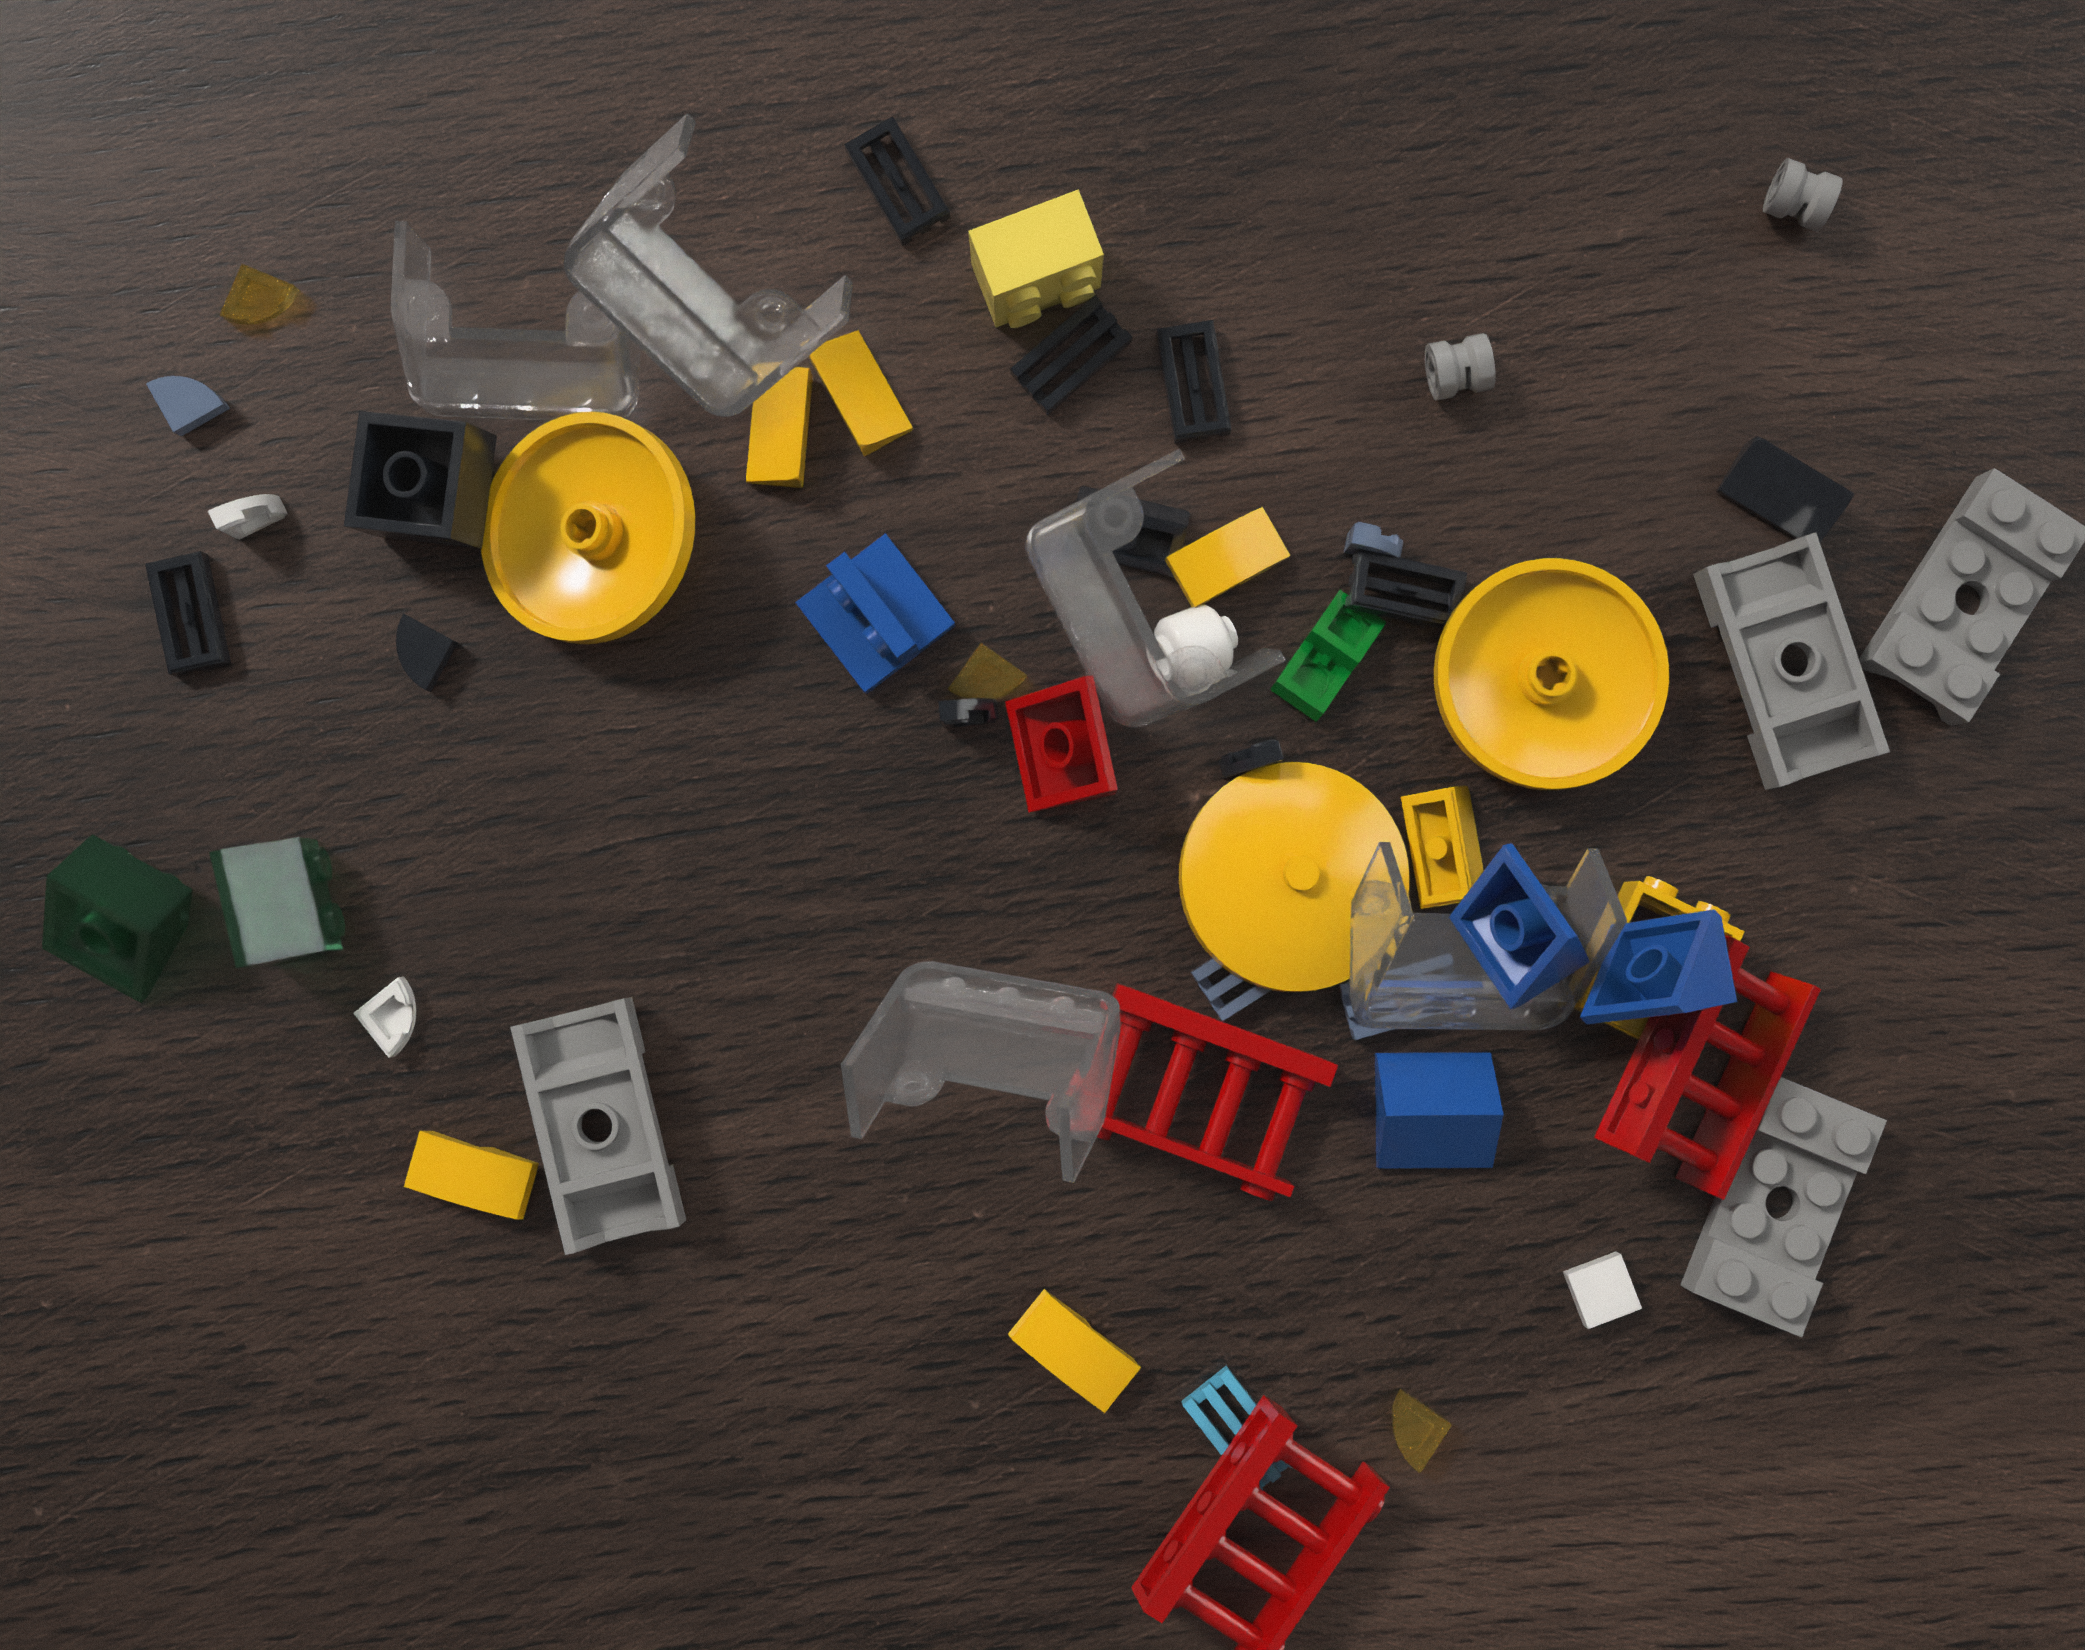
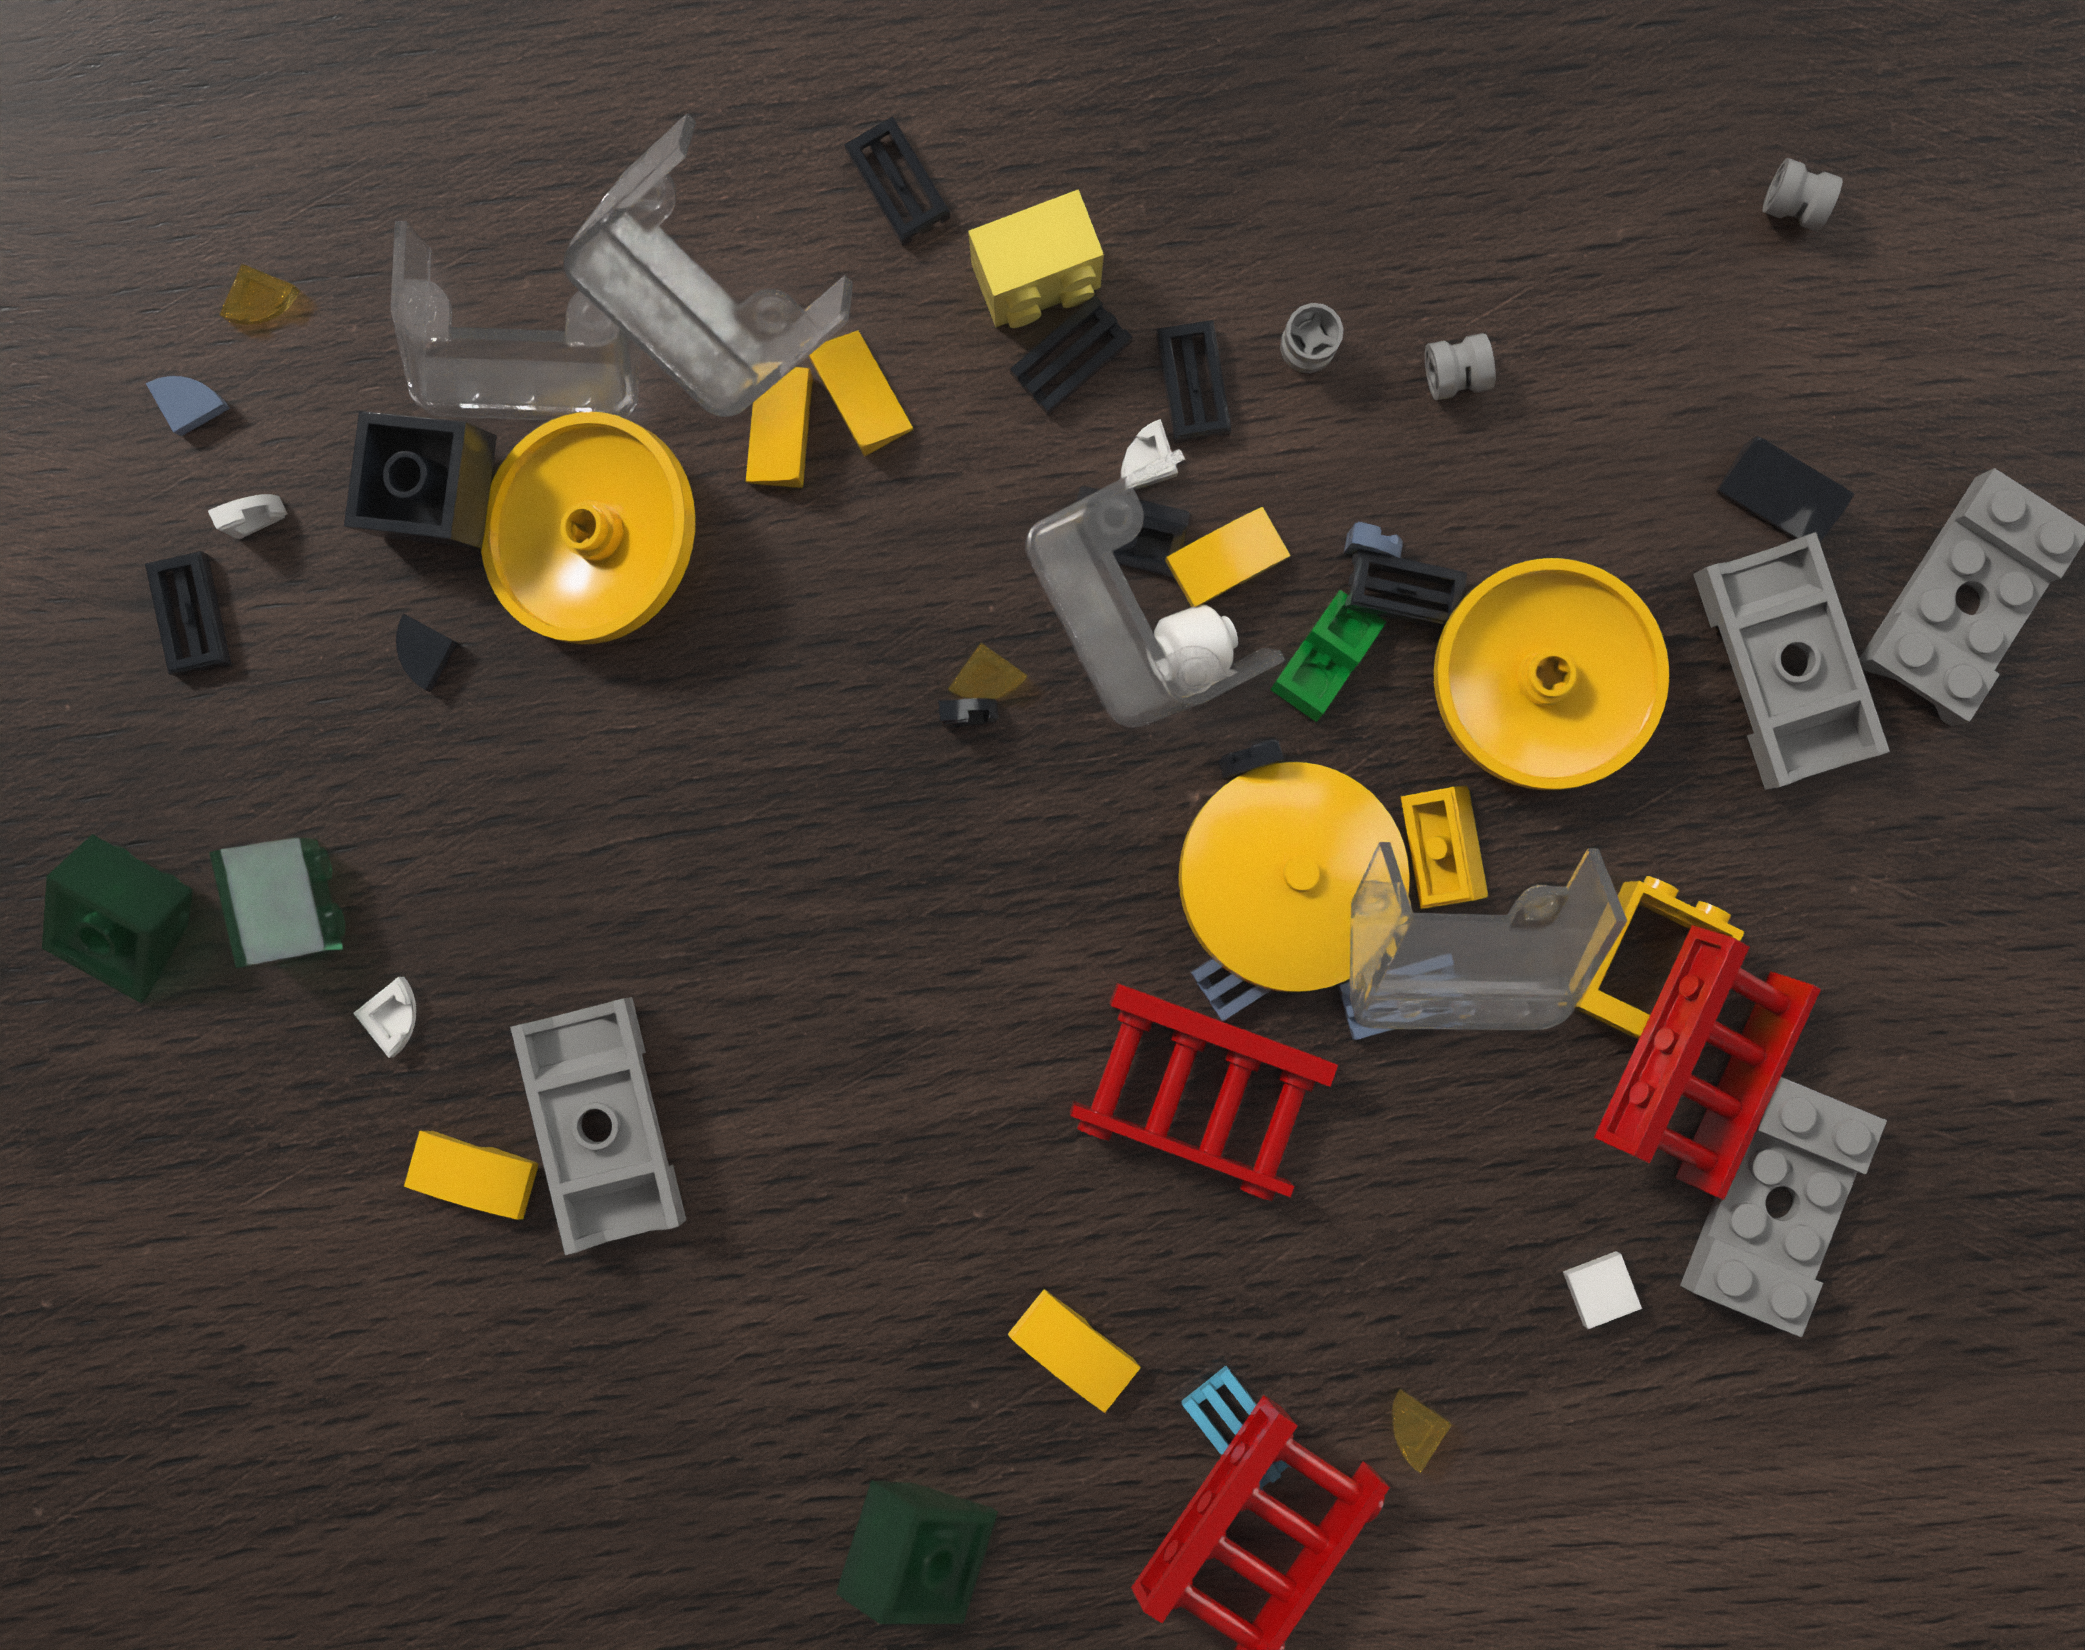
blue bracket [795,533,956,694] -> none
clear windscreen [841,961,1121,1183] -> none
red slope [1005,675,1118,812] -> none
blue slope [1375,1052,1503,1168] -> none
blue slope [1449,843,1590,1009] -> none
blue slope [1580,909,1737,1024] -> none
none -> clear green slope [836,1480,998,1624]
none -> white tile [1121,419,1178,494]
none -> light grey wheel [1280,303,1343,374]

